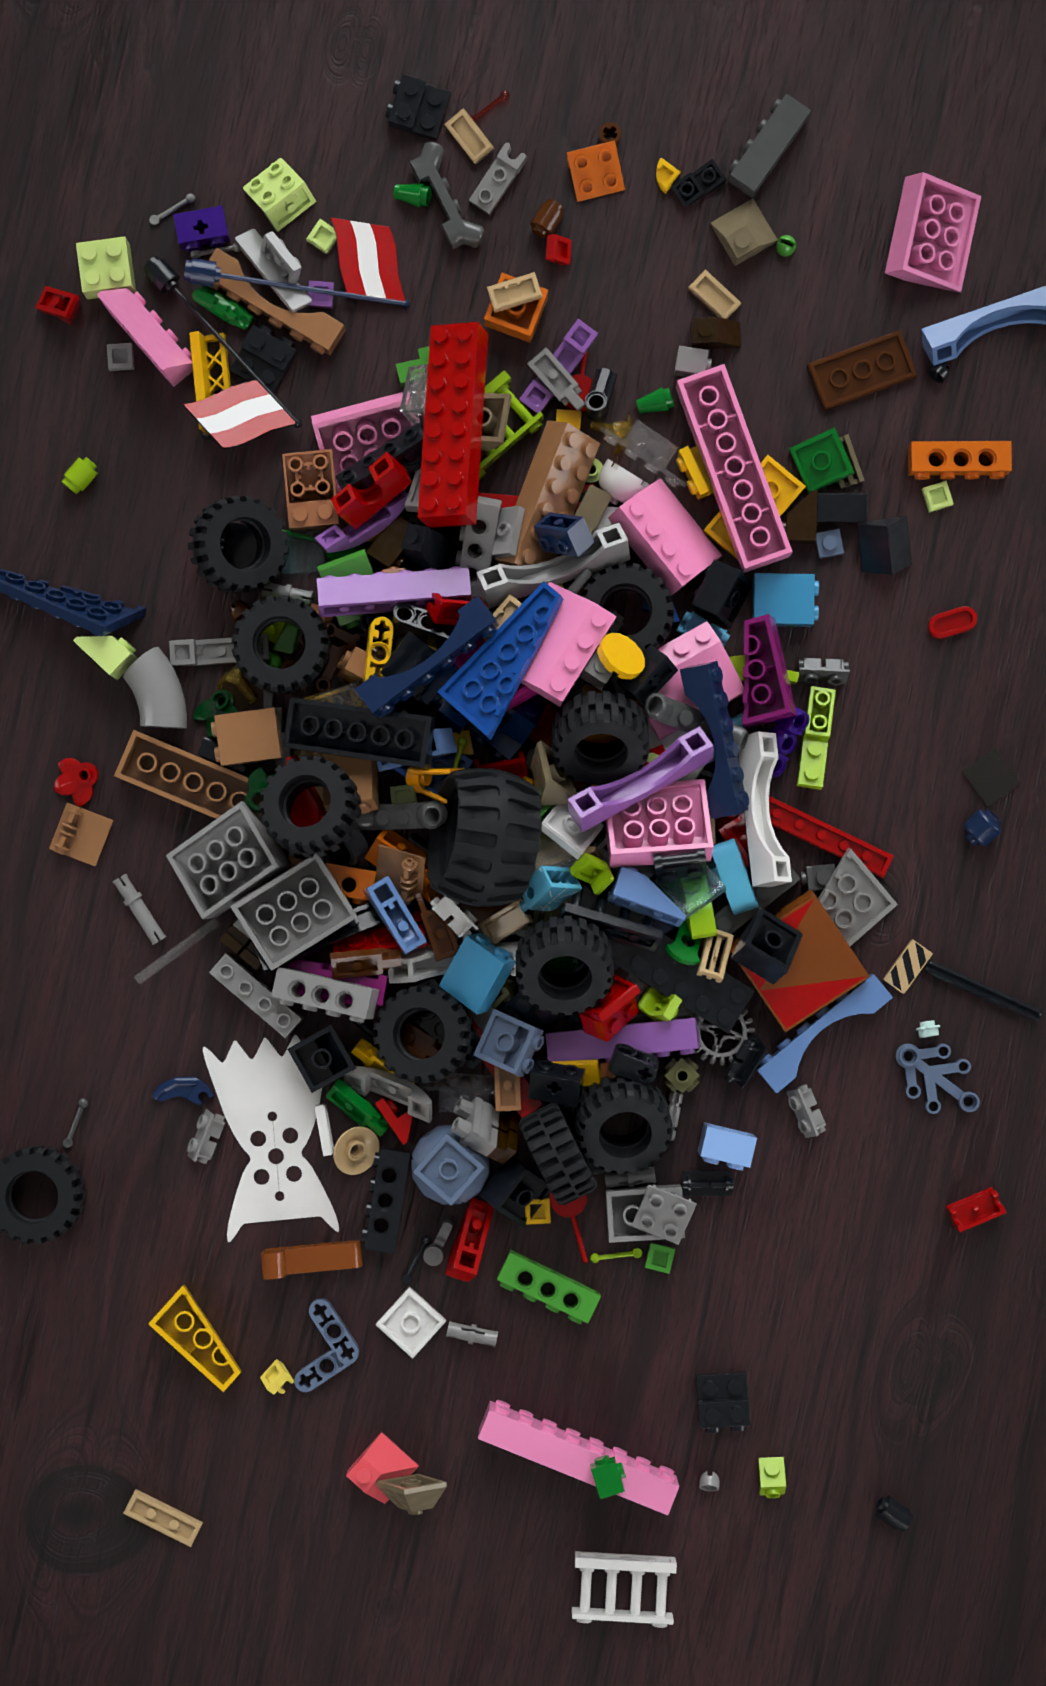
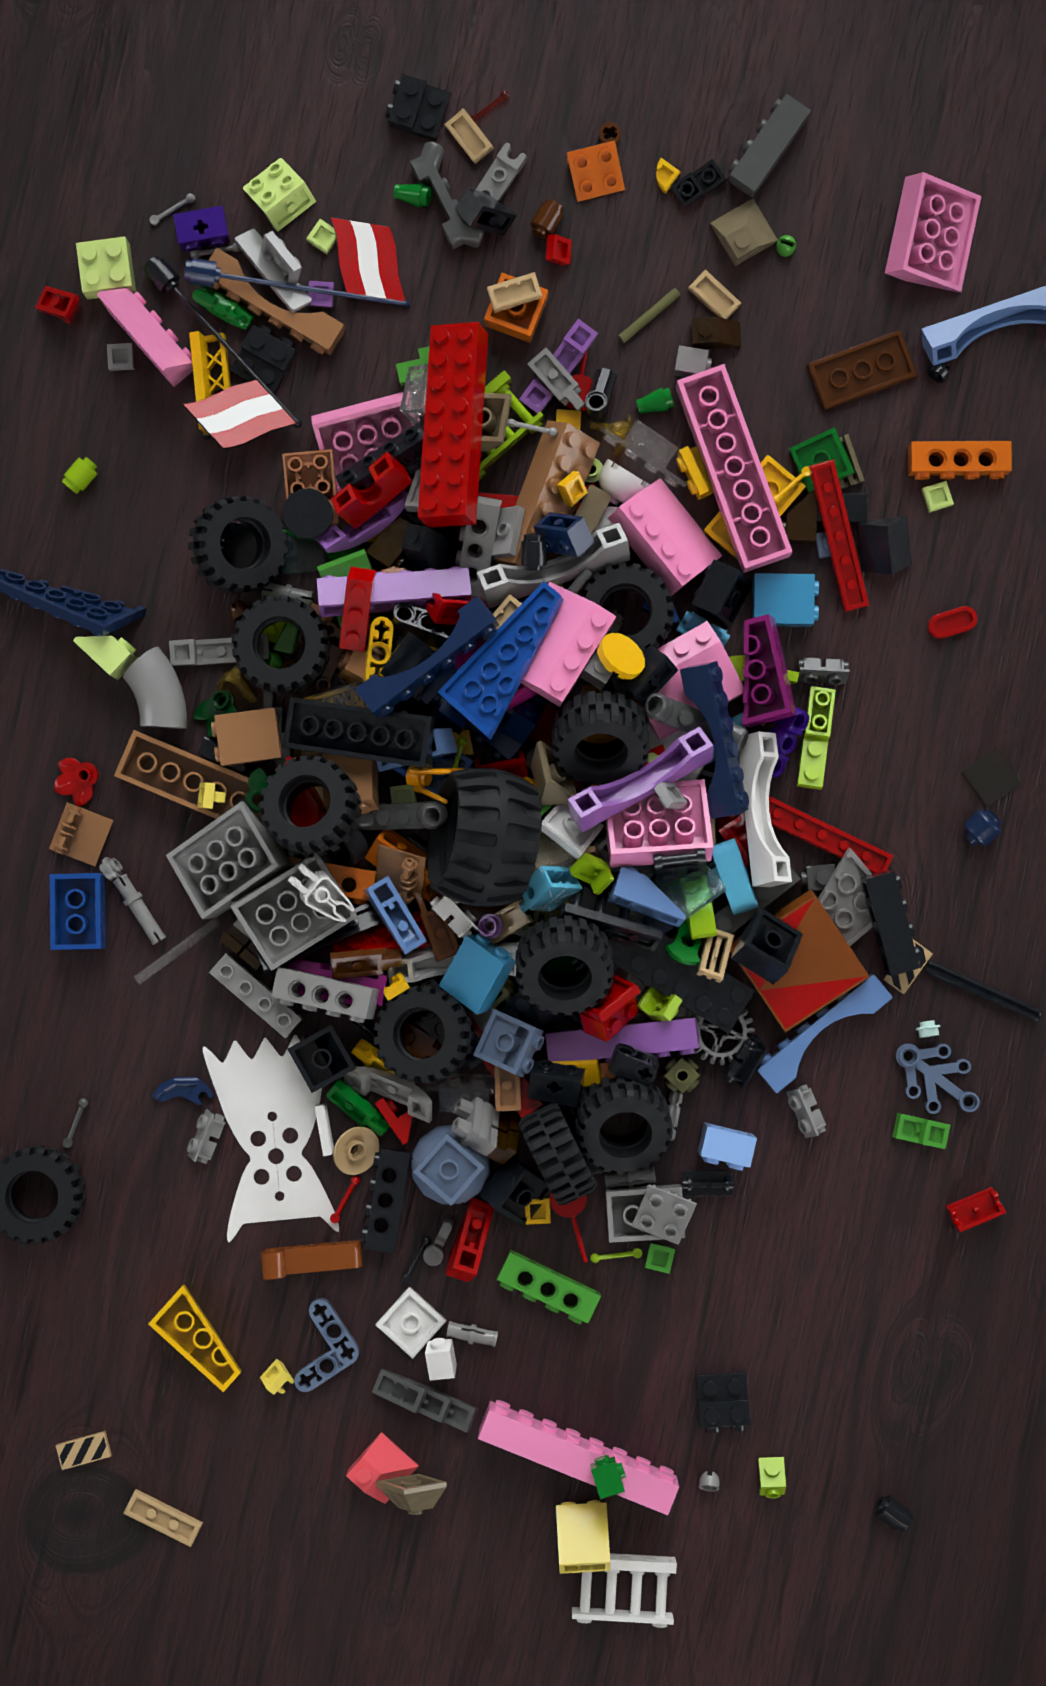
none -> blue brick [50,873,106,950]
none -> tan tile [56,1430,112,1470]
none -> light grey plate [99,857,123,881]
none -> light yellow tile [197,782,226,809]
none -> black tile [283,488,333,539]
none -> white hinge [288,864,355,922]
none -> red hinge [330,1176,360,1223]
none -> red arch [339,566,376,652]
none -> dark grey slope [372,1369,478,1433]
none -> yellow tile [383,972,410,1001]
none -> white brick [425,1338,457,1380]
none -> black slope [455,188,517,236]
none -> medium lavender plate [478,914,503,939]
none -> light grey hinge [506,419,558,437]
none -> black brick [521,533,547,571]
none -> light yellow brick [556,1500,611,1574]
none -> yellow tile [557,471,588,507]
none -> olive bar [618,288,681,343]
none -> light grey plate [654,782,688,809]
none -> yellow hinge [773,466,810,505]
none -> red tile [808,459,869,612]
none -> black brick [860,870,921,976]
none -> bright green slope [892,1113,951,1149]

